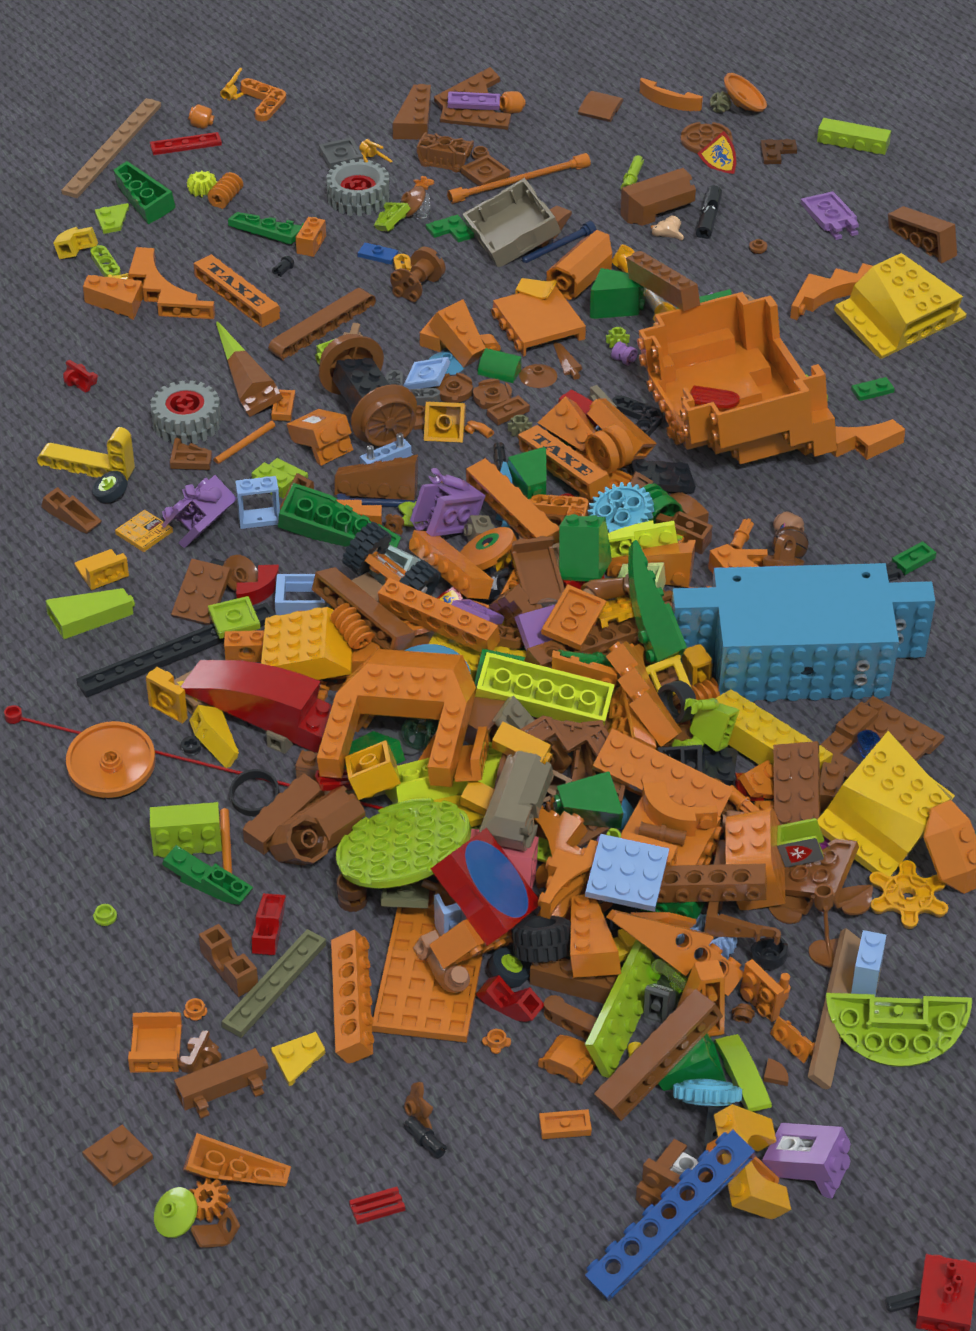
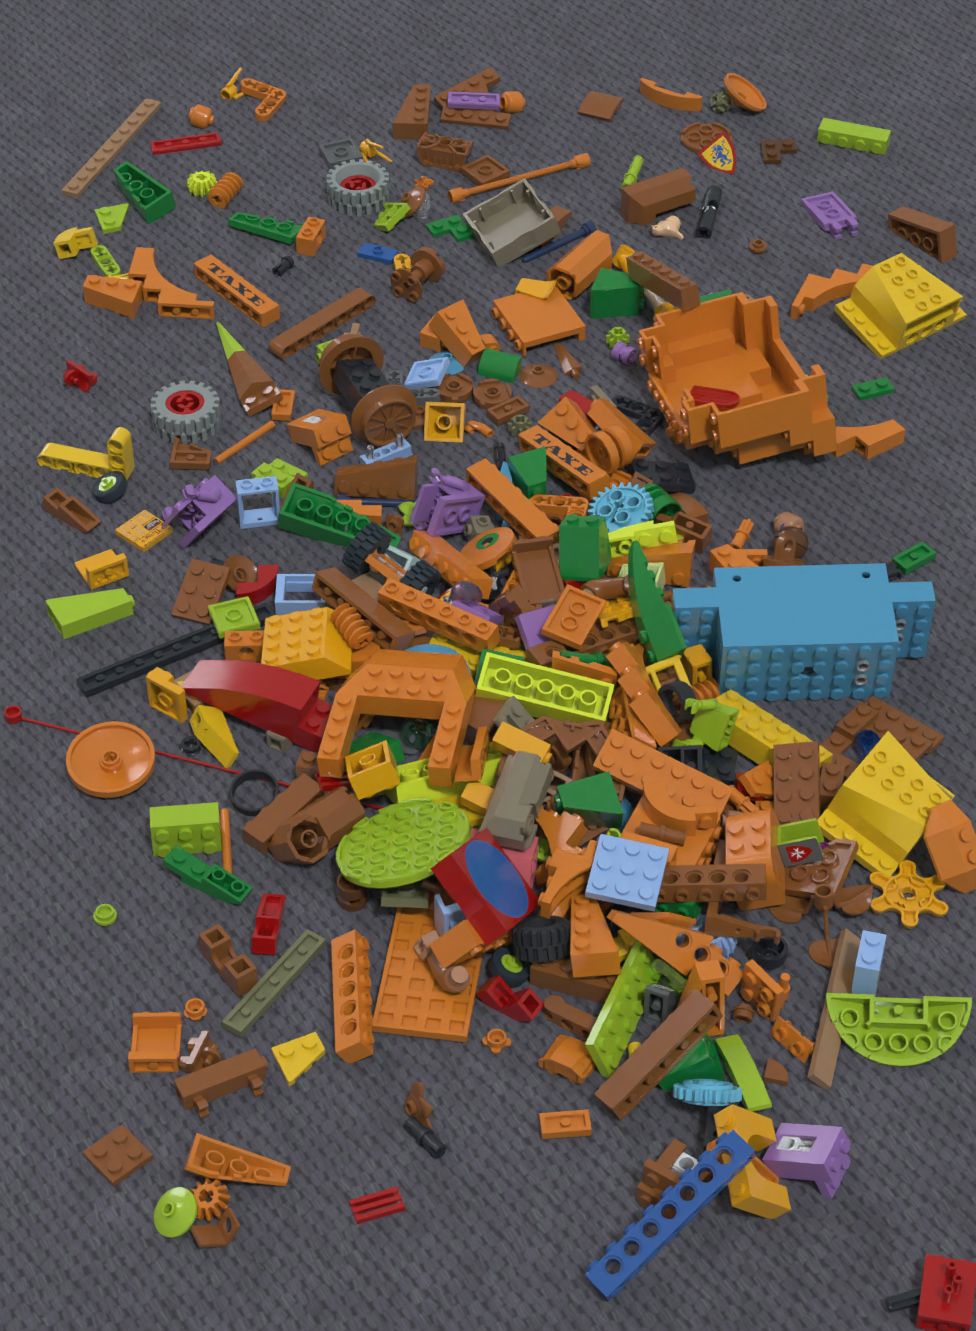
dark orange plate [472,146,489,160] -> none
none -> clear purple hair [448,581,483,603]

